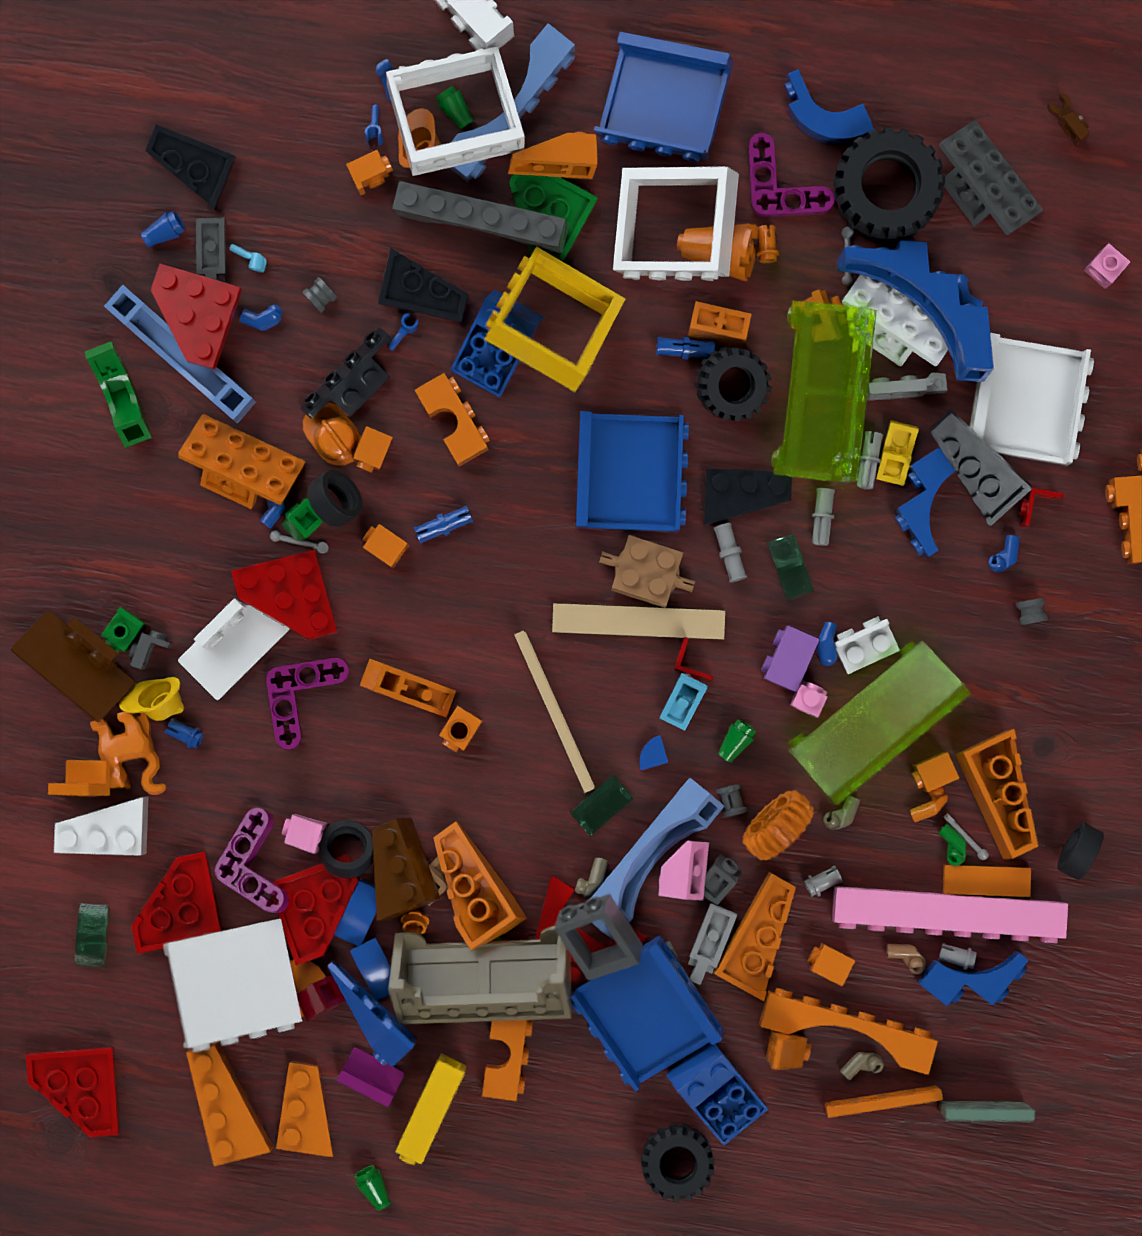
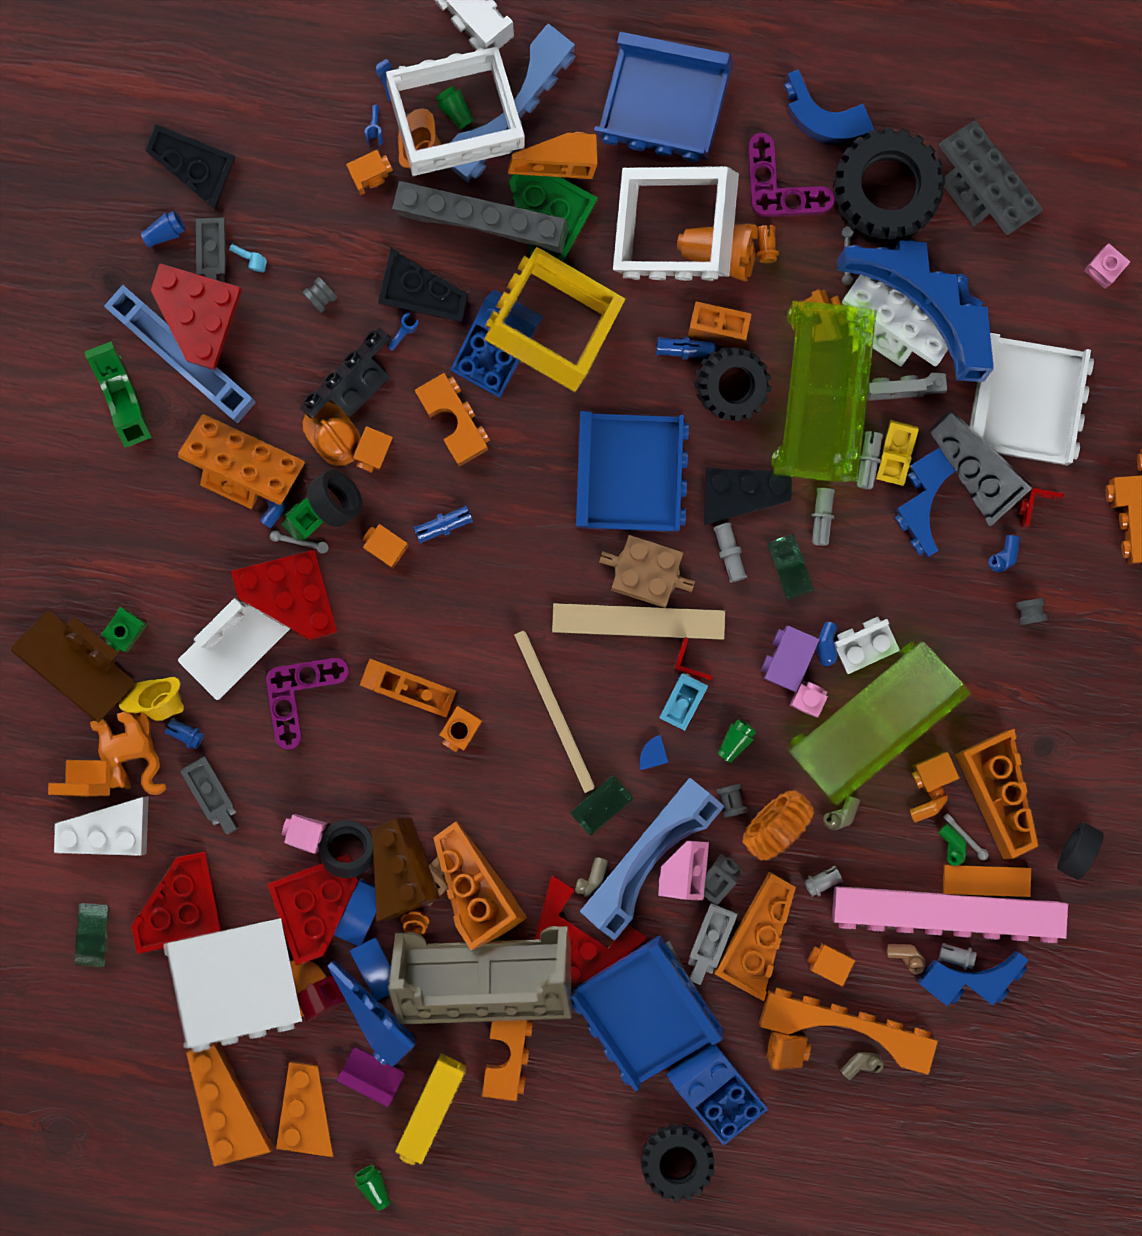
red plate [26,1047,120,1137] -> none
dark grey bracket [129,630,173,670] -> none
magenta beam [215,808,289,913] -> none
blue arm [239,305,283,331] -> none
dark grey window [554,894,643,981] -> none
orange tile [824,1085,943,1118] -> none
sand green tile [938,1101,1034,1122] -> none
reddish brown plate [1047,93,1090,146] -> none
none -> dark grey hinge [180,756,239,835]

